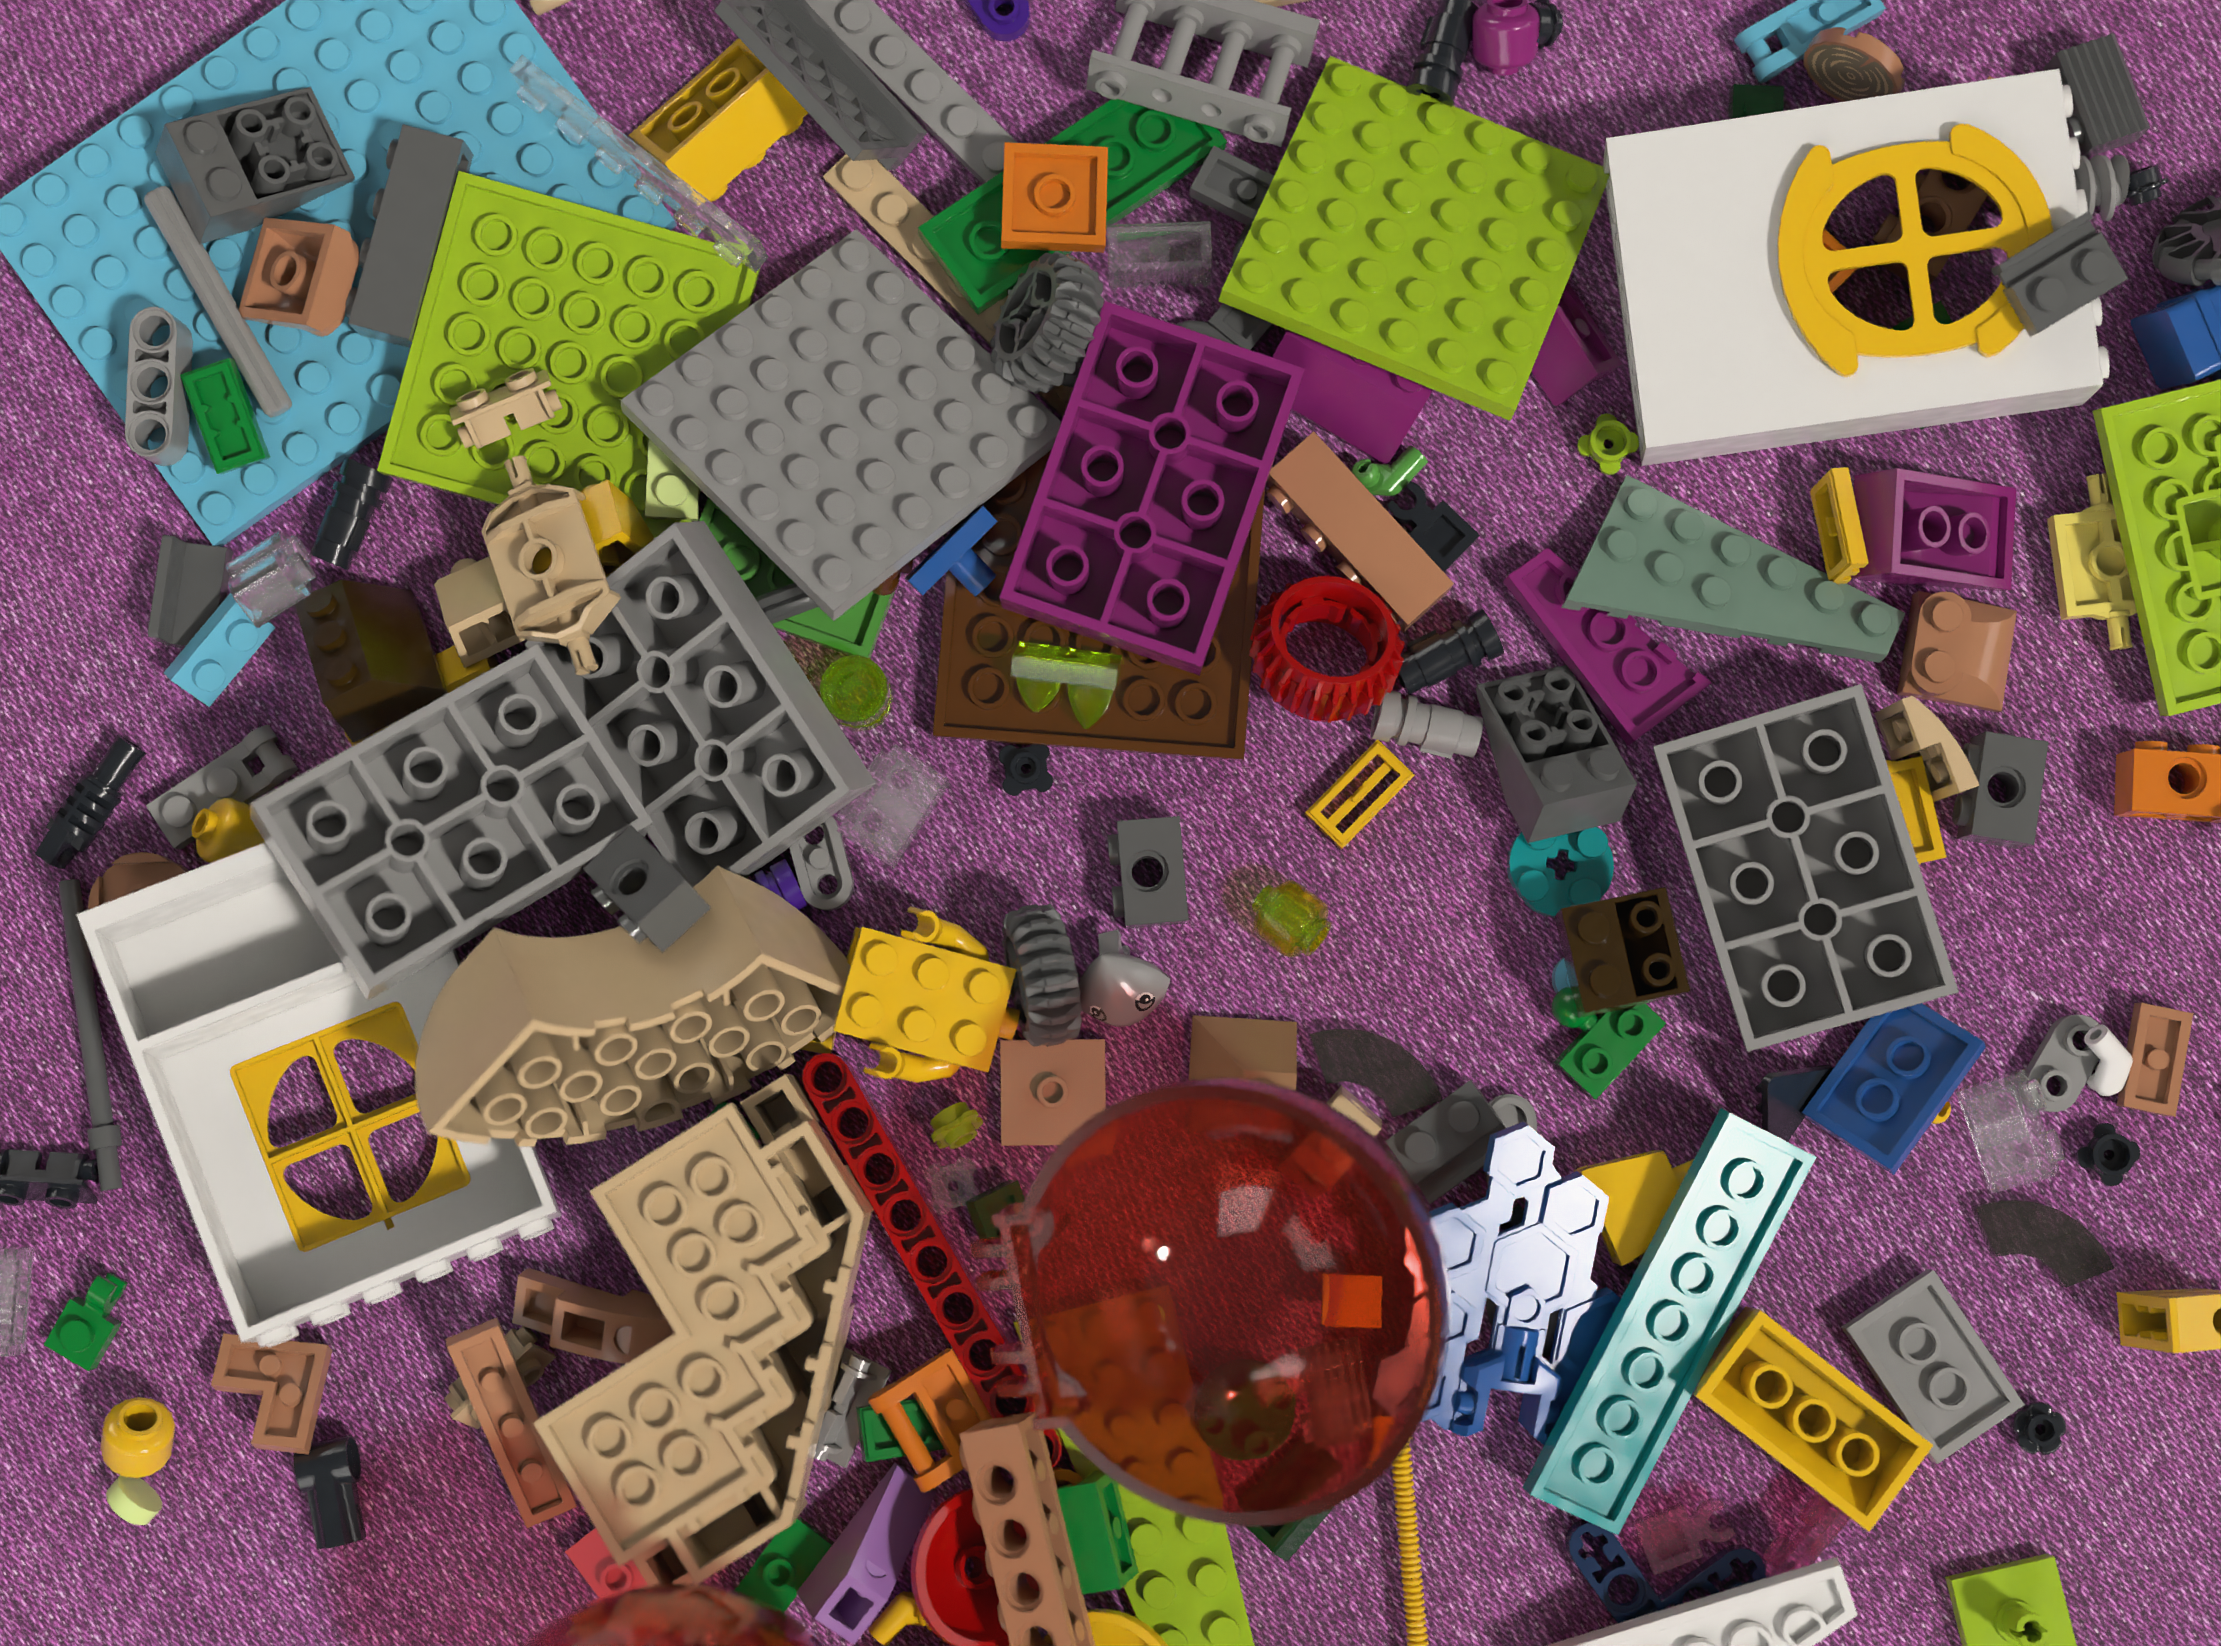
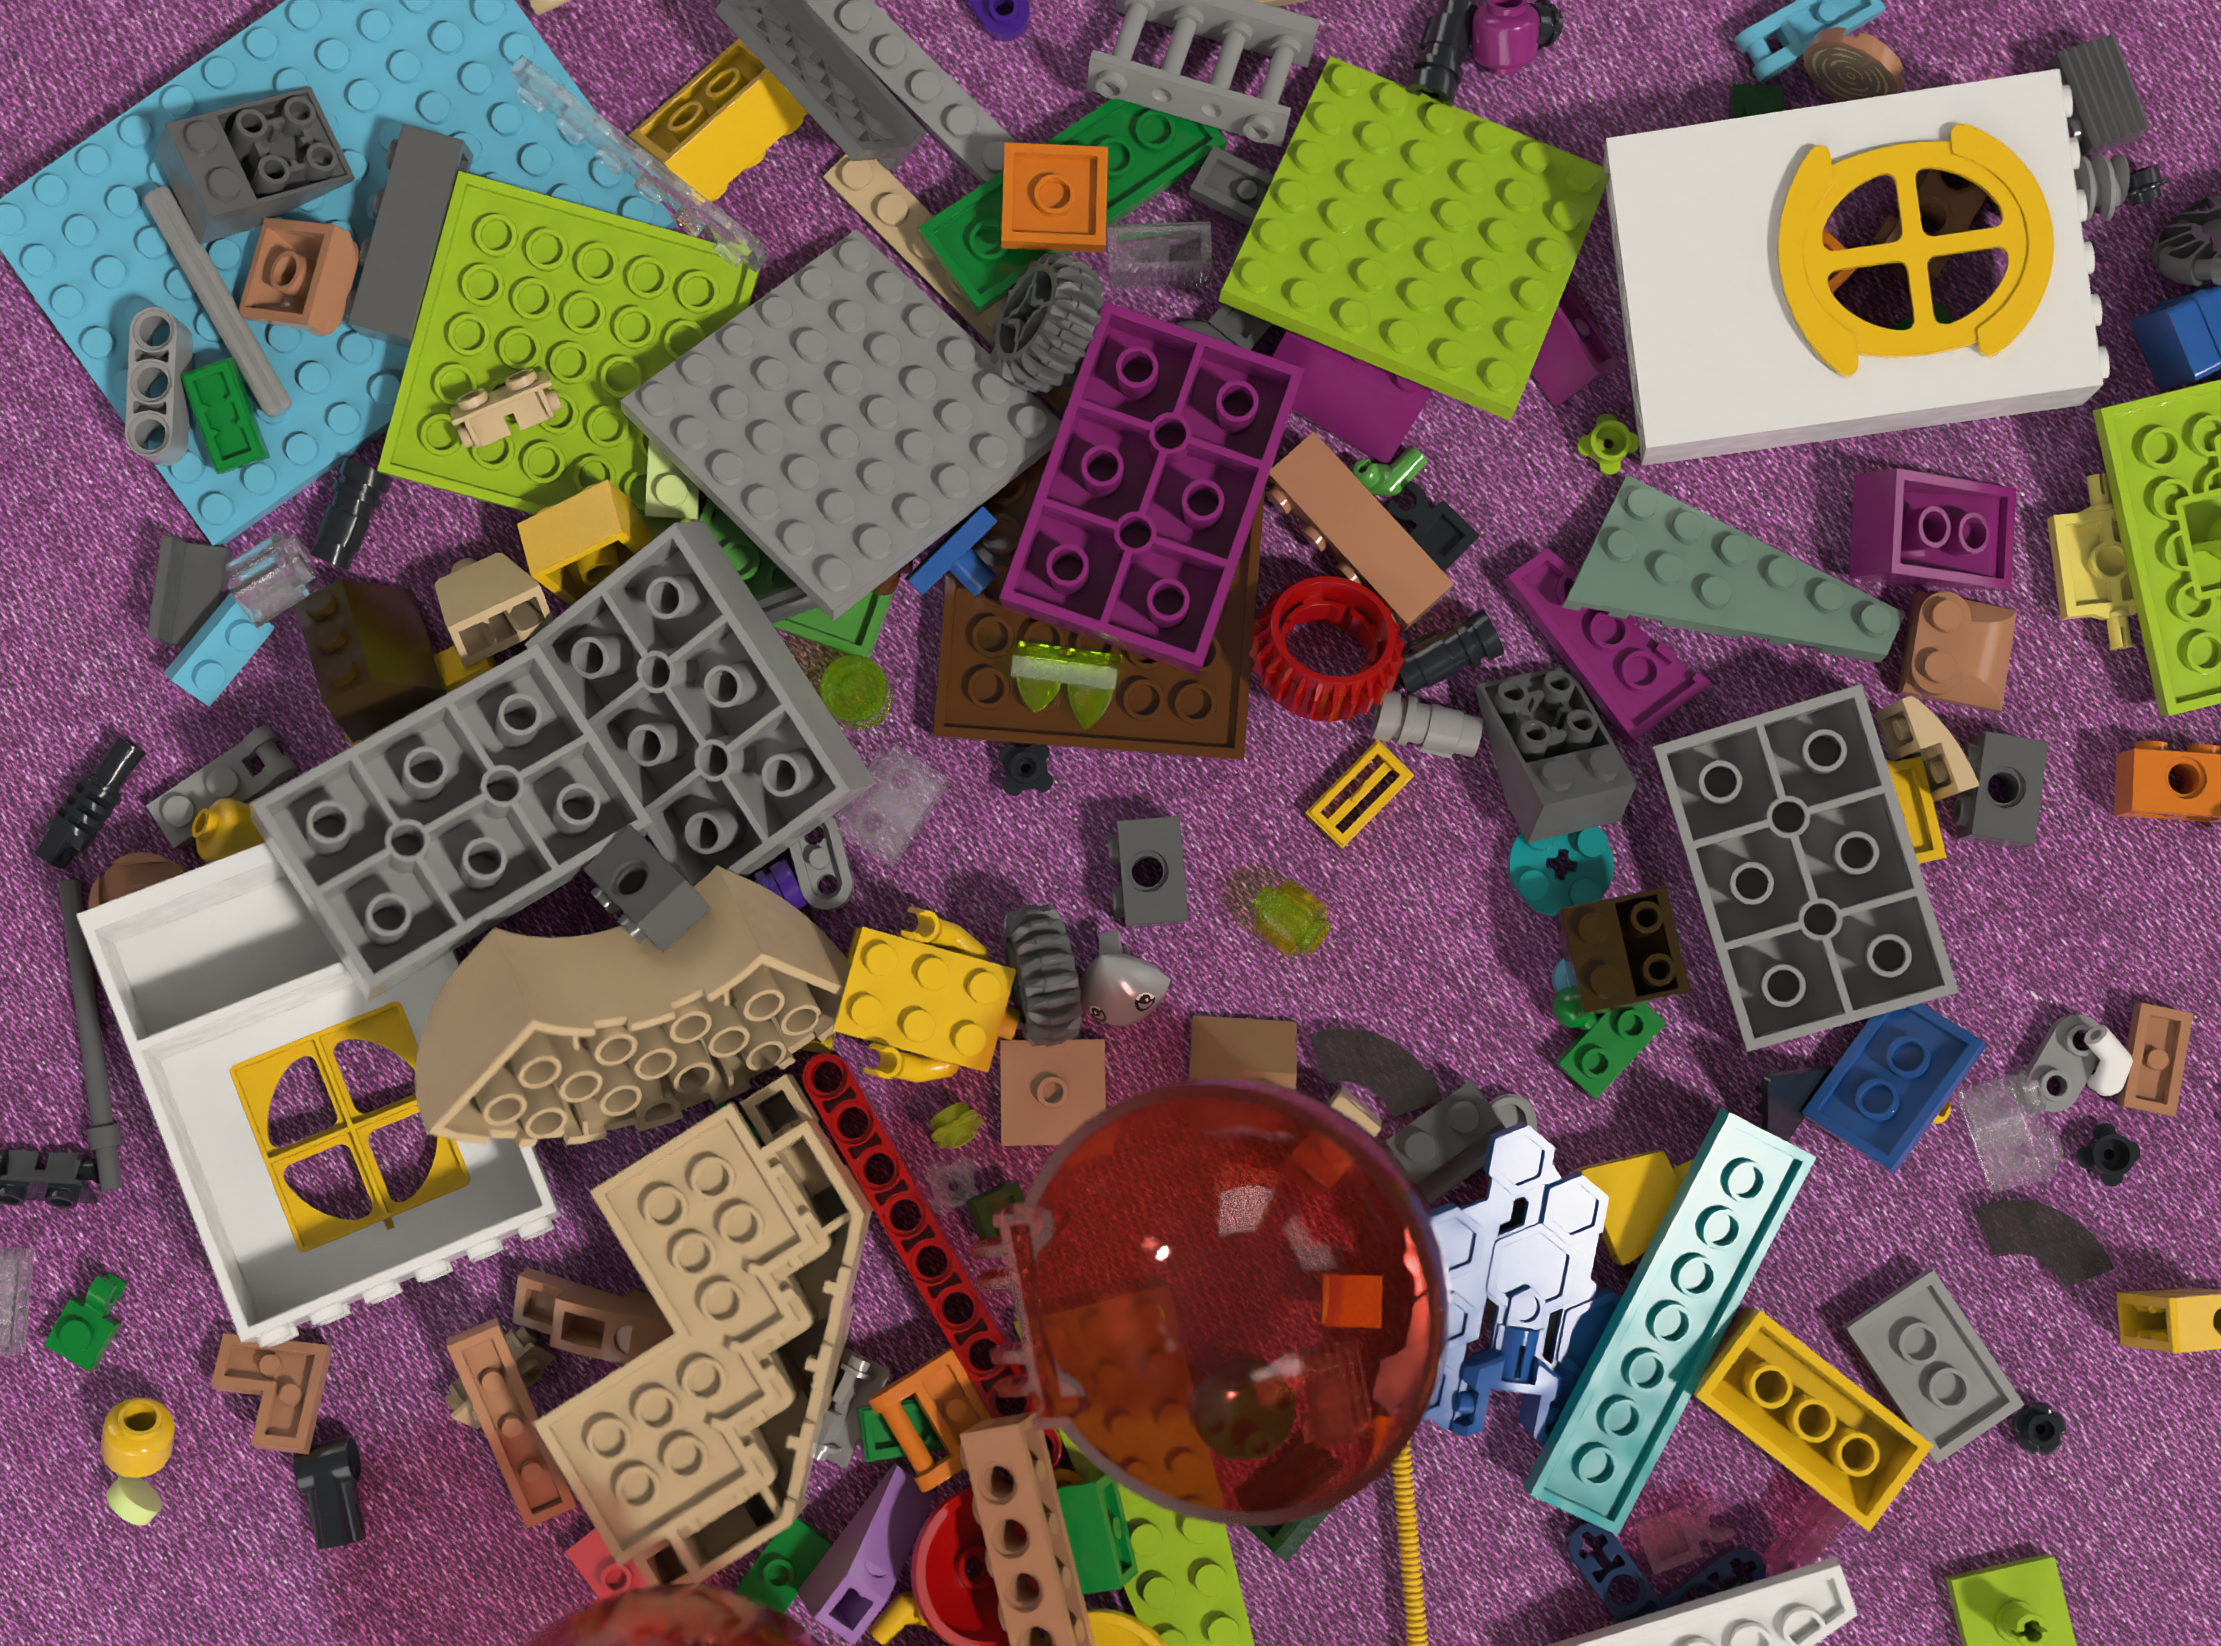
tan plate [481,456,621,675] -> none
yellow tile [1810,467,1869,584] -> none
dark grey plate [1990,211,2129,337] -> none

